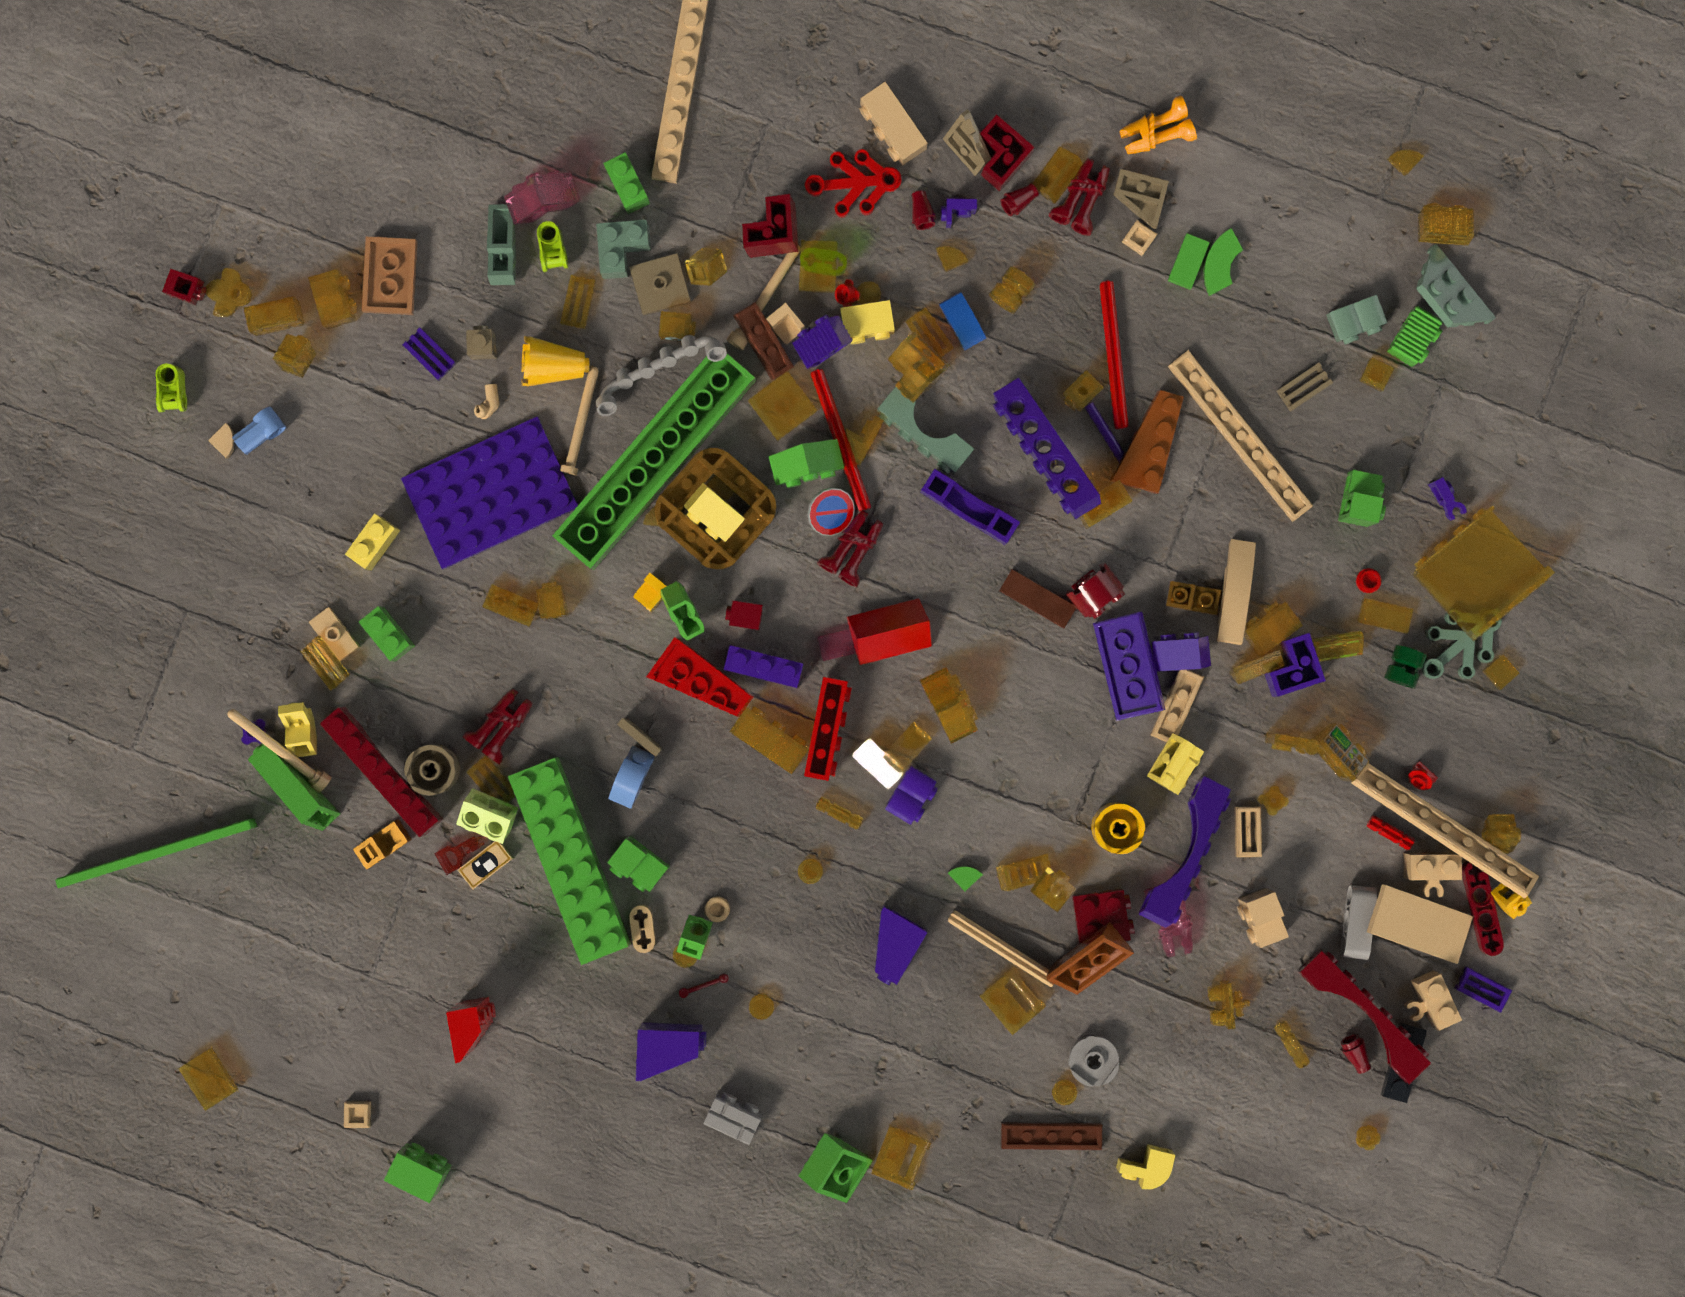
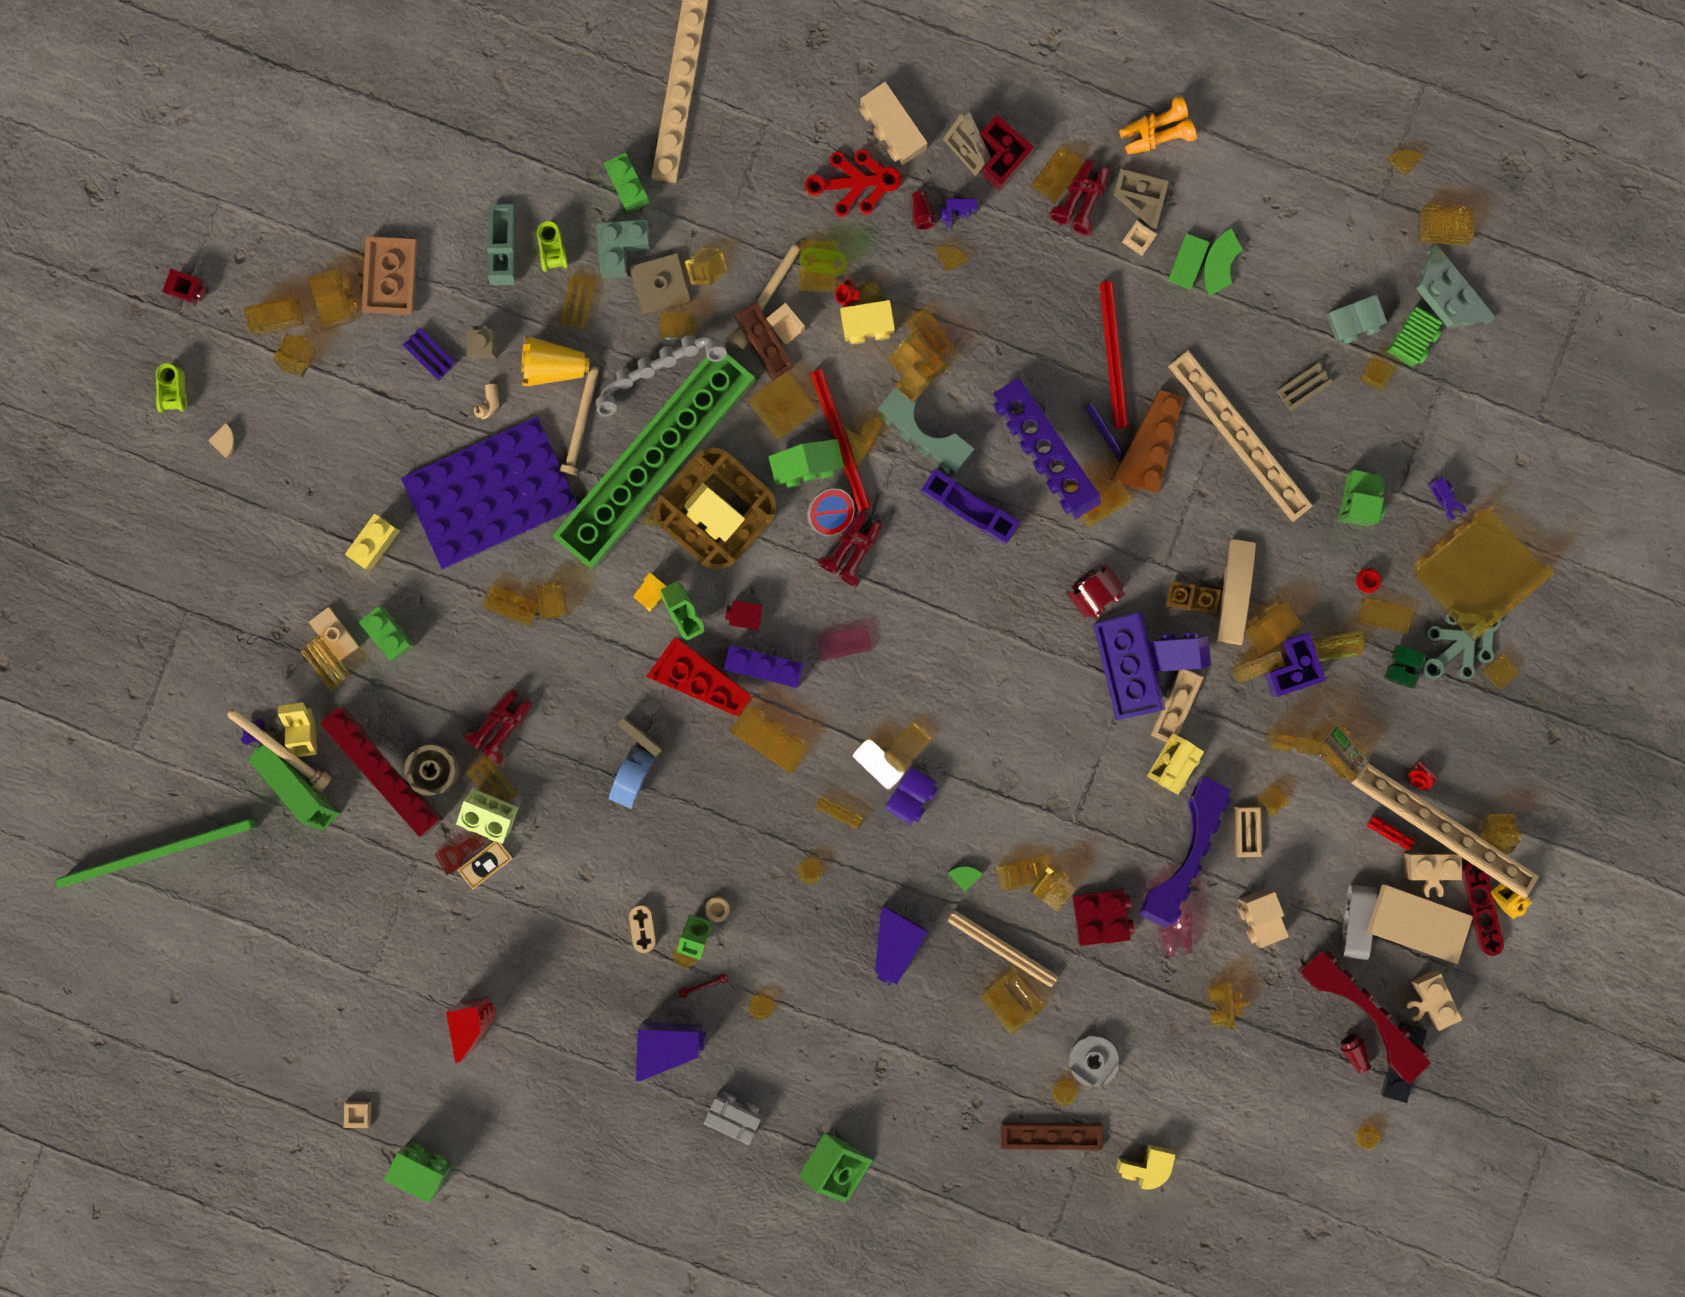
clear yellow plate [178,1047,239,1111] -> none
clear yellow plate [206,268,252,317] -> none
medium blue piece [232,407,286,455] -> none
pearl gold slope [353,819,412,870] -> none
clear pink brick [504,171,580,225] -> none
bright green brick [508,757,631,965] -> none
bright green brick [607,836,670,892] -> none
dark red brick [742,194,799,258] -> none
dark purple brick [792,315,853,369] -> none
red brick [804,677,852,781] -> none
red slope [847,598,932,665] -> none
clear yellow plate [871,1125,932,1190] -> none
clear yellow brick [919,667,978,744] -> none
blue slope [939,292,986,350] -> none
clear yellow wheel [989,266,1036,314] -> none
copper tile [999,569,1076,629] -> none
dark red cone [1000,183,1039,216] -> none
dark orange slope [1046,922,1134,995] -> none
clear yellow brick [1063,370,1104,412] -> none
yellow brick [1091,802,1145,854] -> none
clear yellow axle [1274,1021,1310,1069] -> none
dark purple tile [1454,966,1512,1013] -> none

